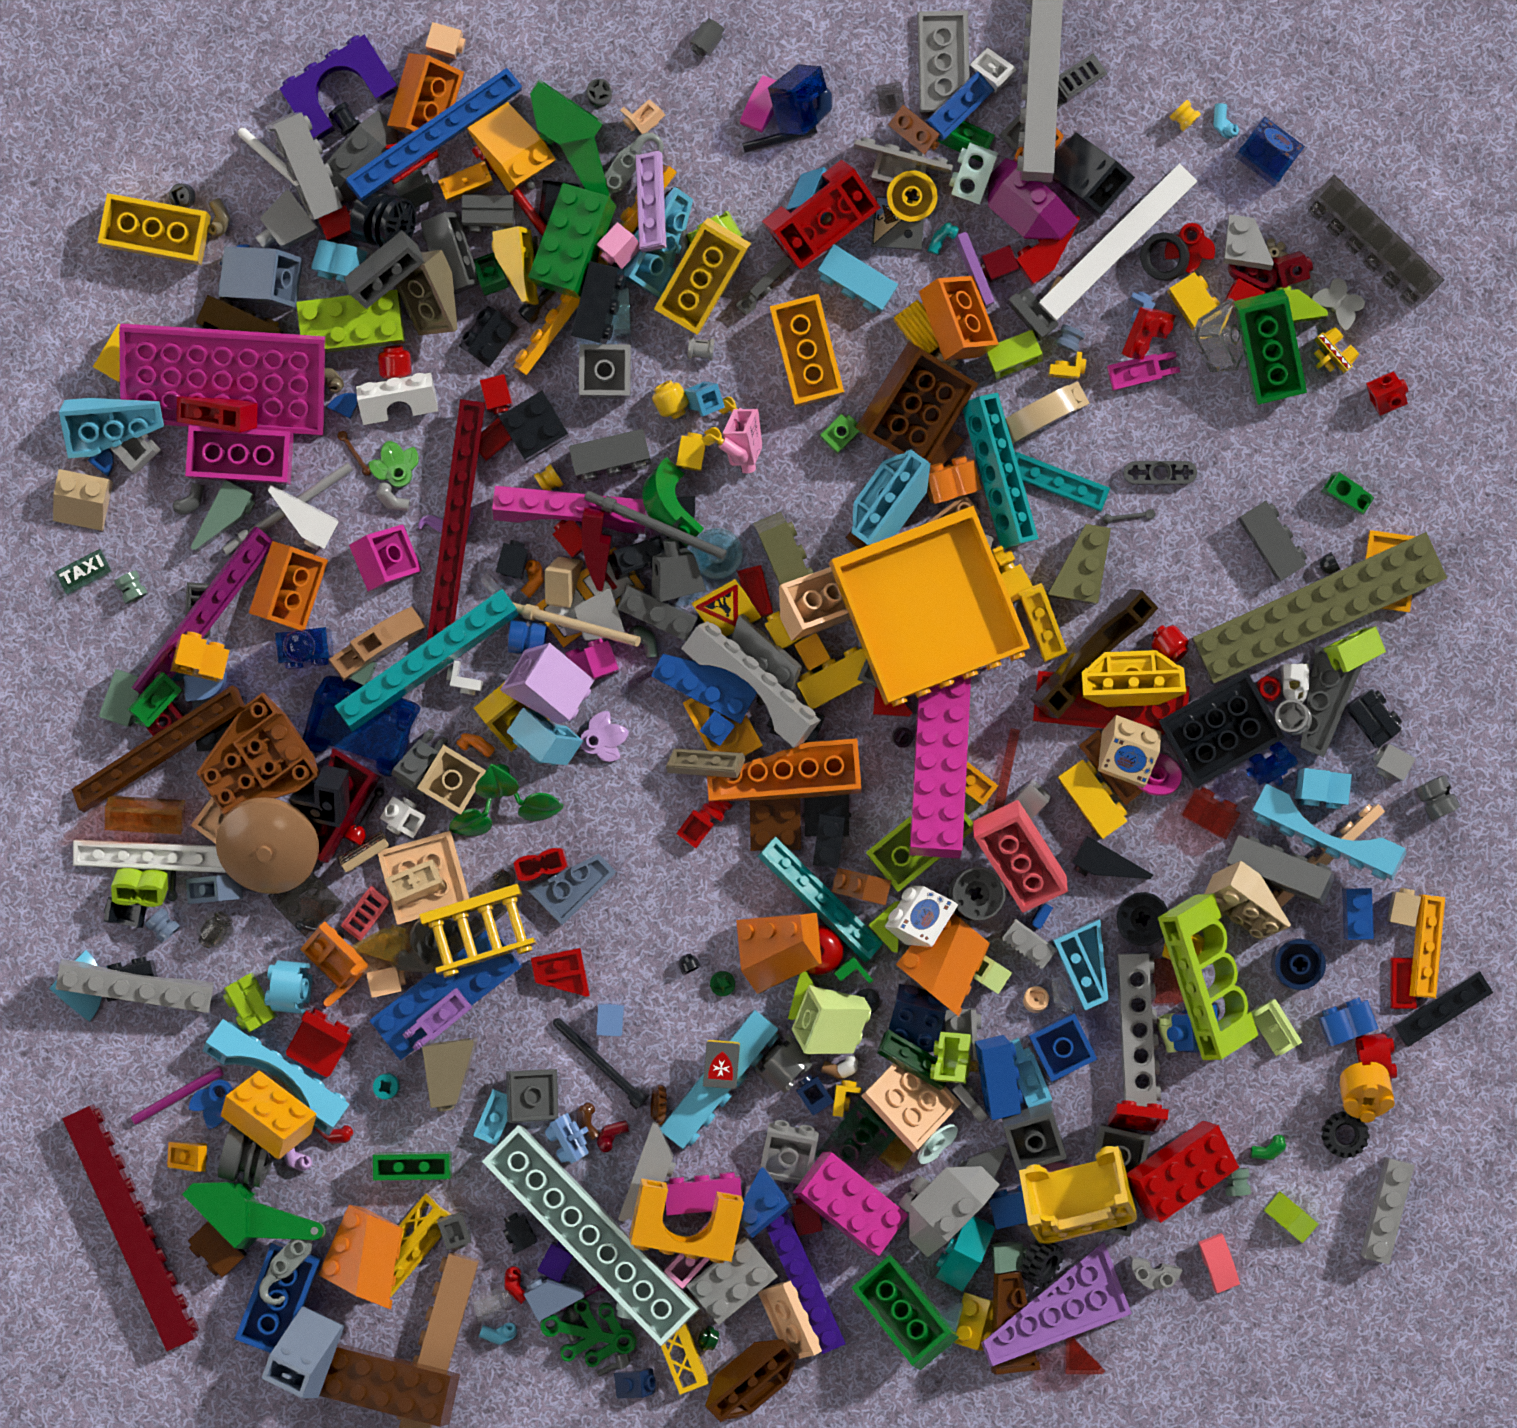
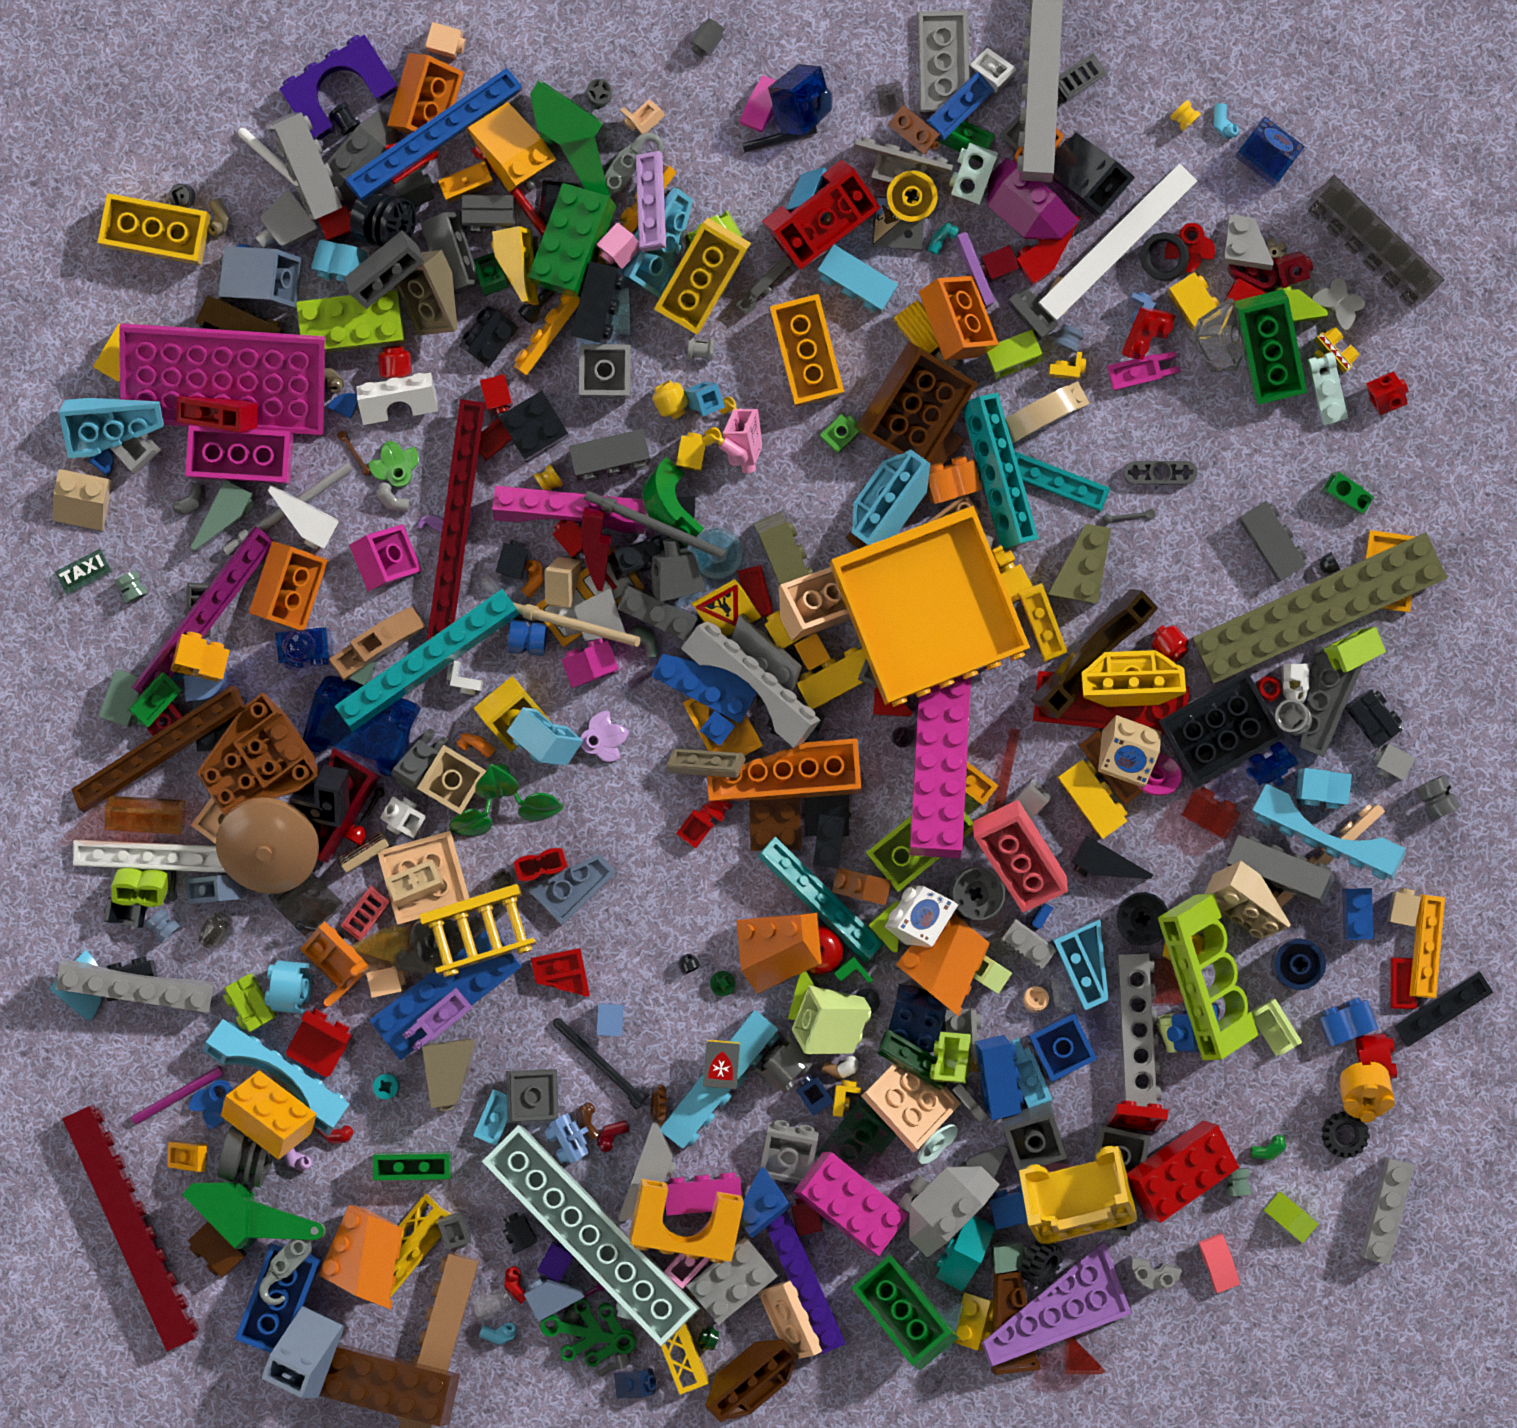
lavender slope [500,643,594,724] -> none
clear yellow bracket [877,1134,914,1174] -> none
none -> light aqua plate [1307,352,1348,426]

